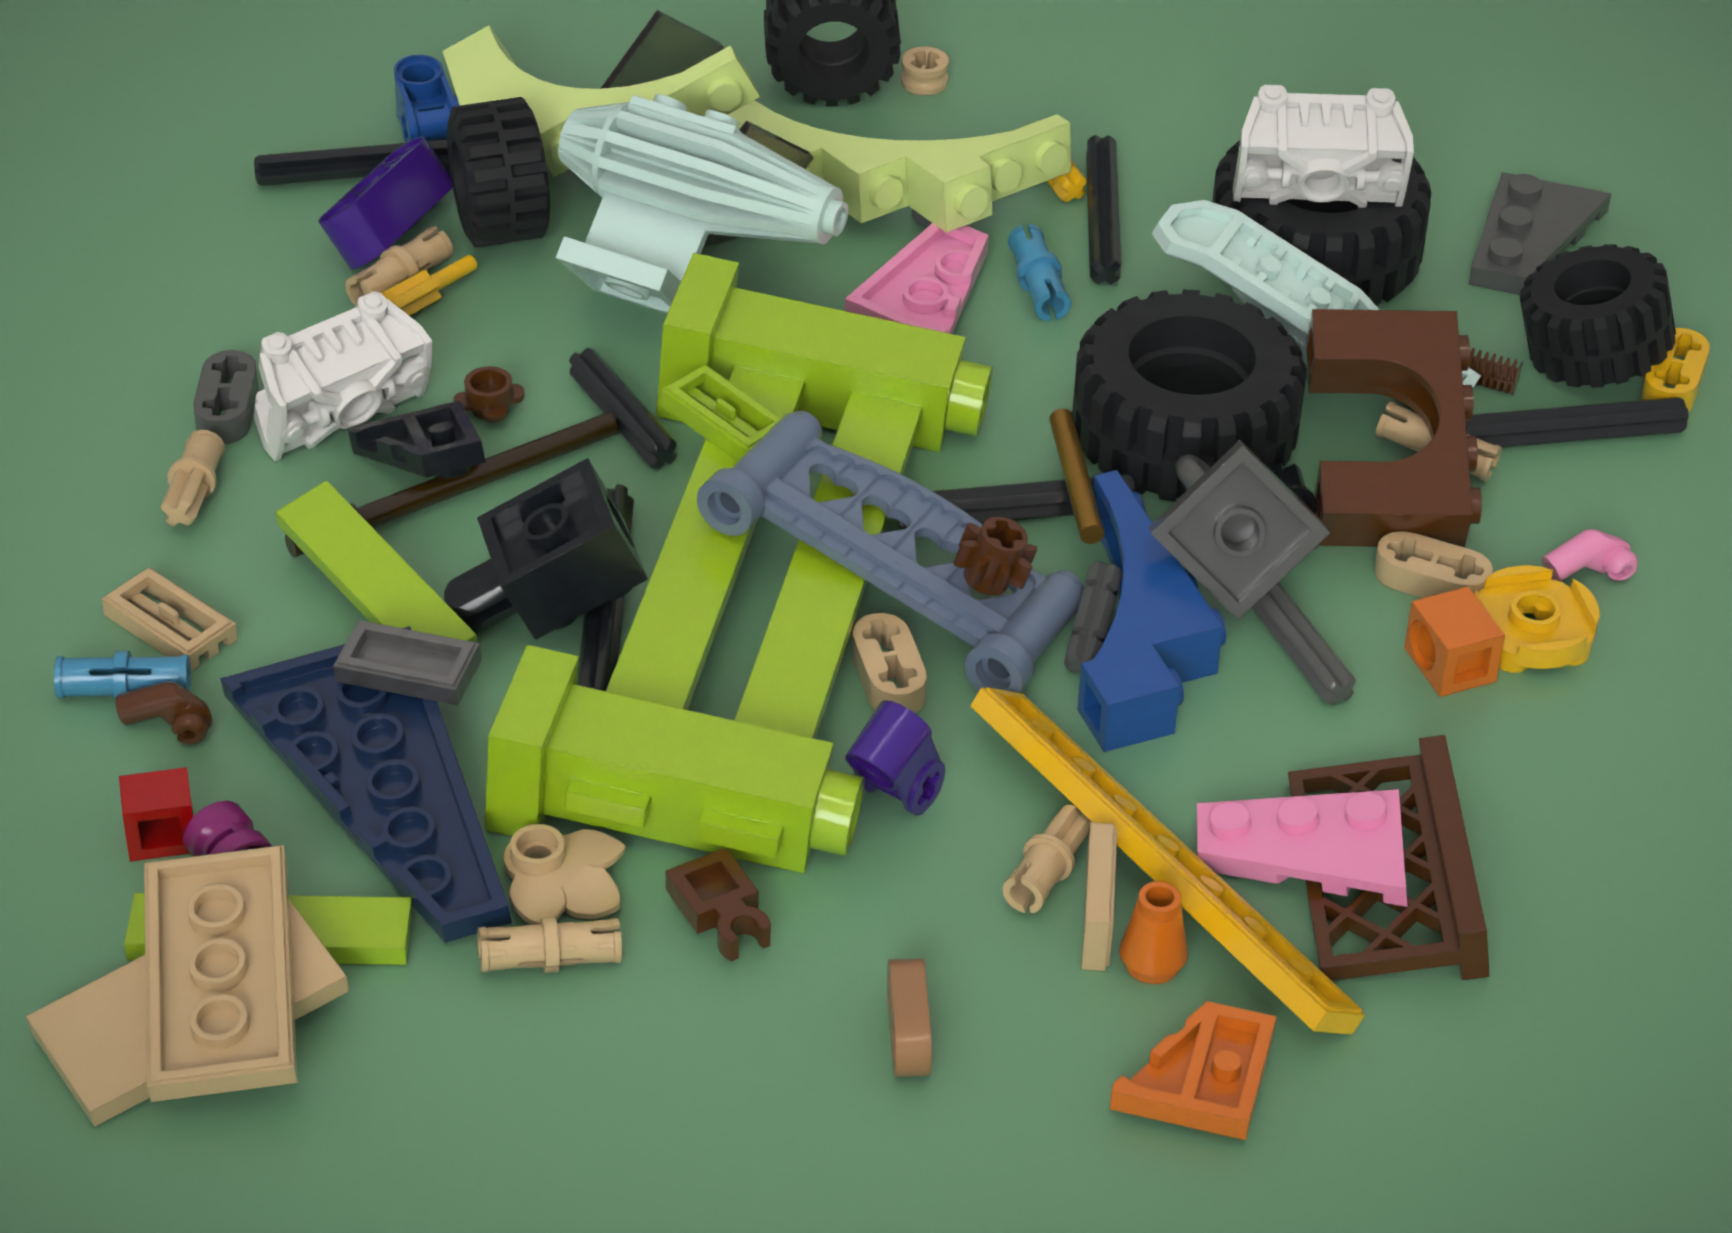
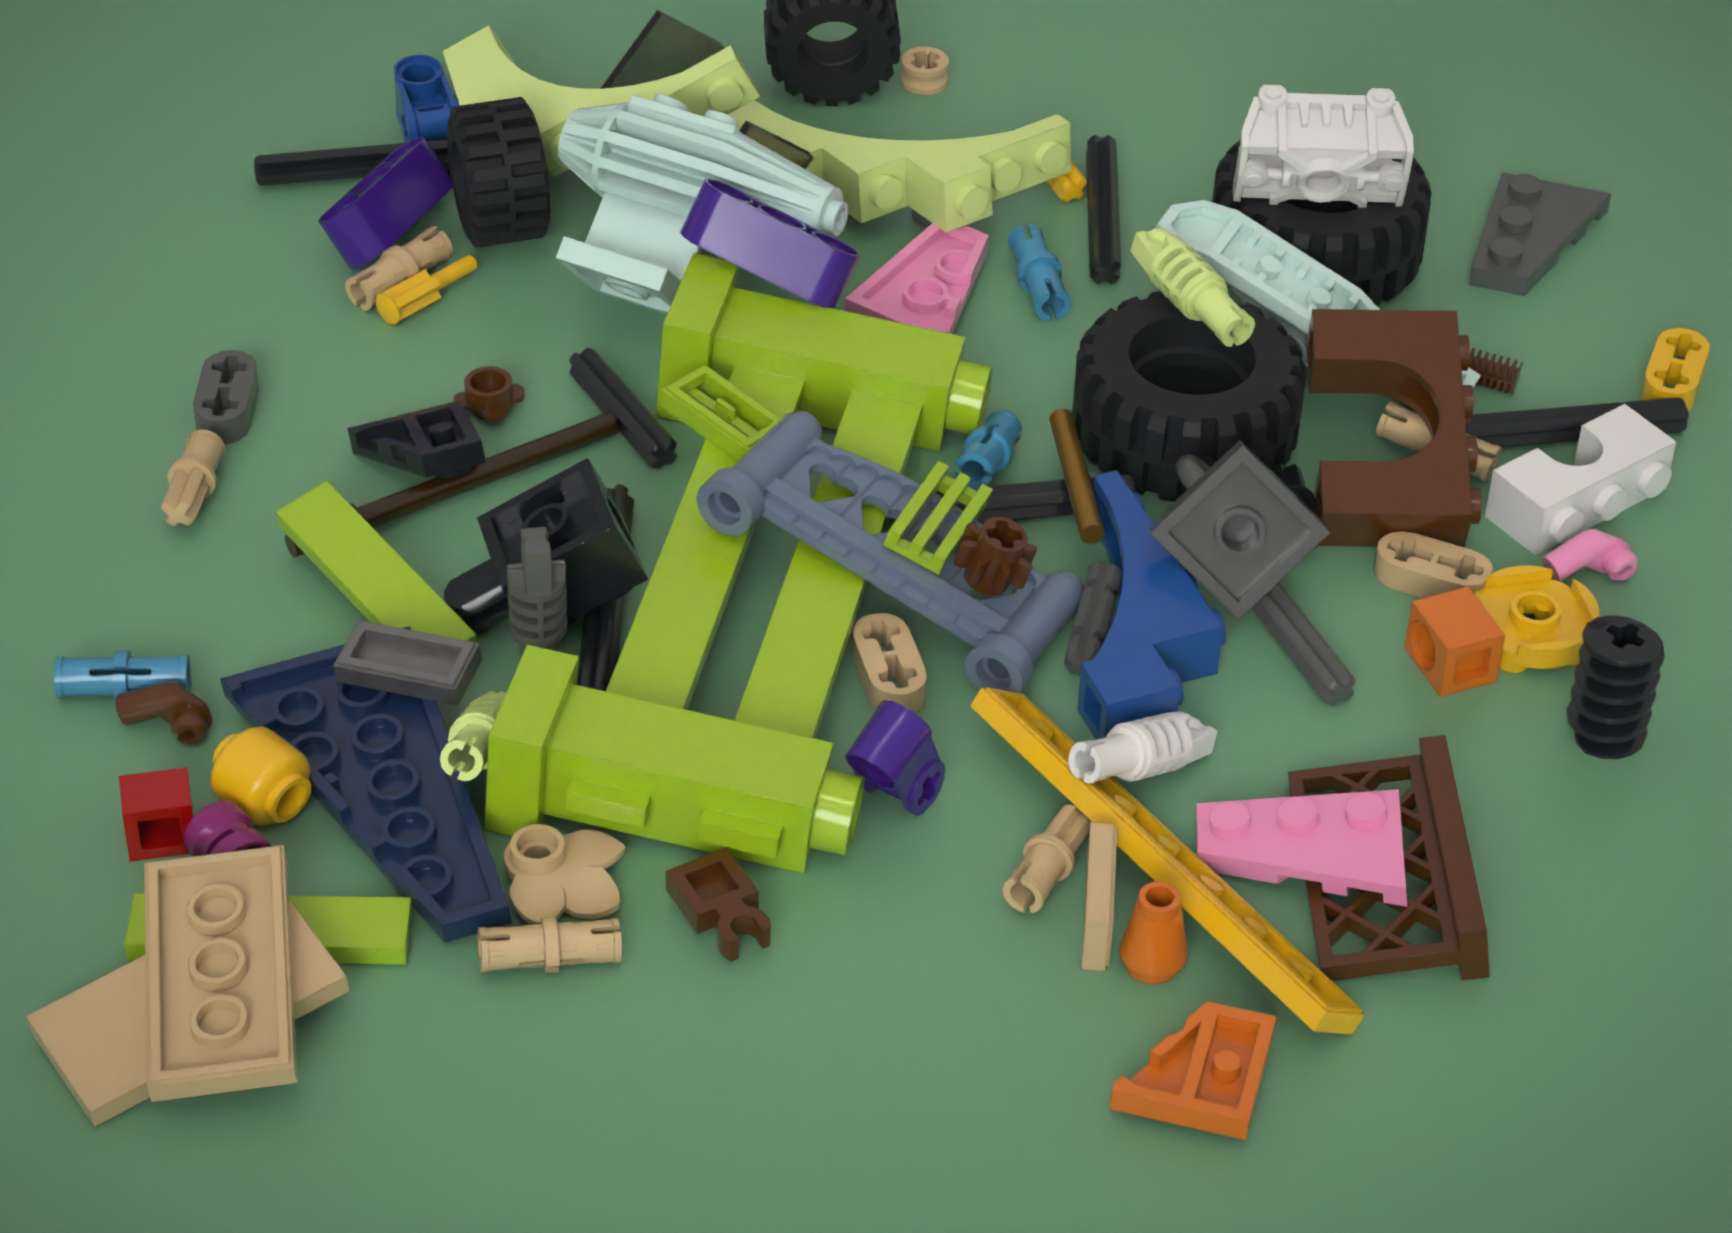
tan tile [101,567,238,672] -> none
white piece [254,291,432,462] -> none
medium nougat beam [887,958,932,1077] -> none
black tyre [1519,244,1676,388] -> none
none -> yellow head [210,726,312,827]
none -> yellowish green hinge [440,691,506,781]
none -> dark grey hinge [507,527,567,660]
none -> beam [680,178,860,309]
none -> lime tile [883,460,993,575]
none -> dark azure pin [954,411,1022,490]
none -> white hinge [1068,711,1218,783]
none -> yellowish green hinge [1130,228,1255,347]
none -> white arch [1485,404,1676,556]
none -> black piece [1566,615,1665,759]

